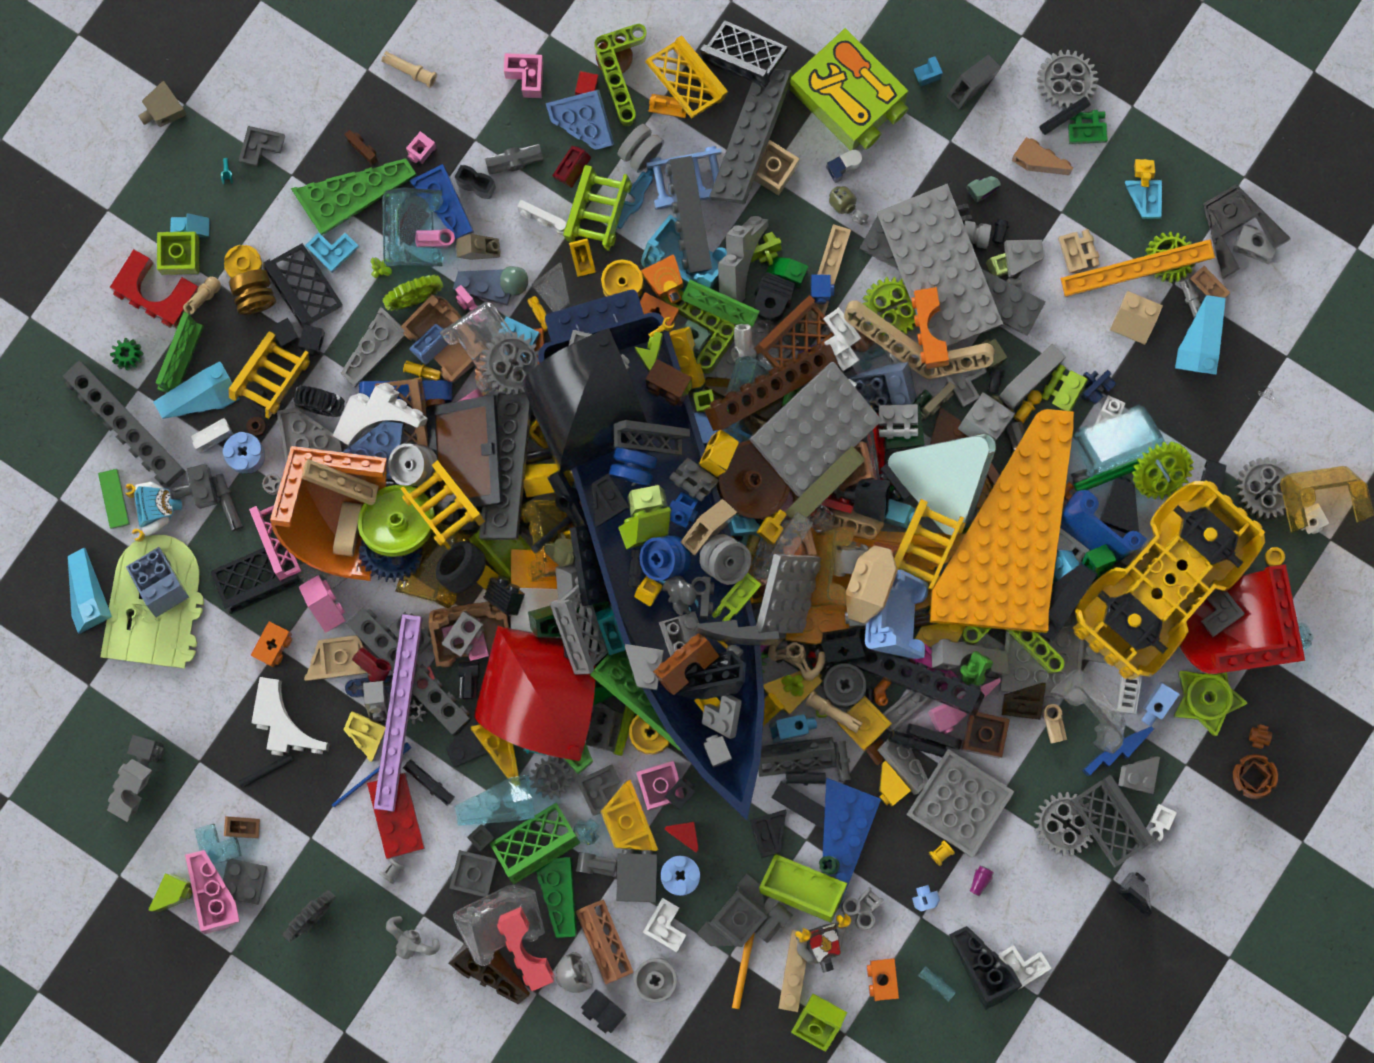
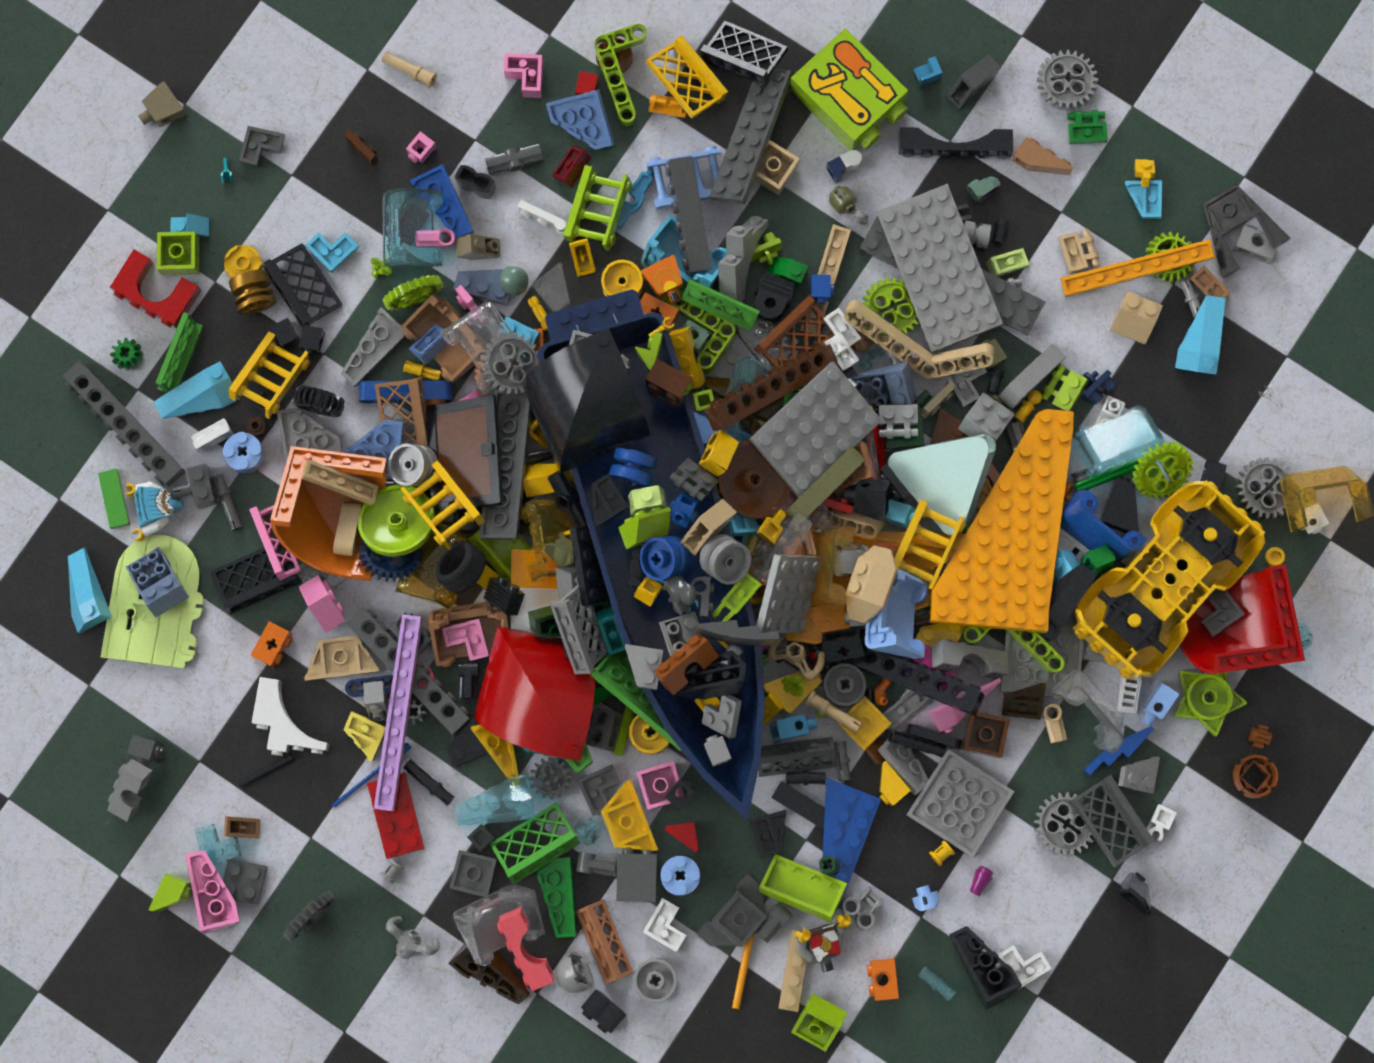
tan pin [183,277,221,314] -> none
light grey wheel [262,474,281,495] -> none
bright green wing [291,159,417,236] -> none
white arch [333,383,428,445] -> none
dark red piece [352,647,391,683] -> none
light grey brick [442,611,485,657] -> none
black bar [531,517,571,553] -> none
dark grey fence [614,420,690,456] -> none
light grey wheel [617,124,664,173] -> none
white piece [731,324,756,364] -> none
orange arch [911,287,949,369] -> none
bright green hips [960,651,993,686] -> none
light grey wing [1004,240,1044,277] -> none
black axle [1039,96,1091,135] -> none
none -> black arch [898,127,1013,159]

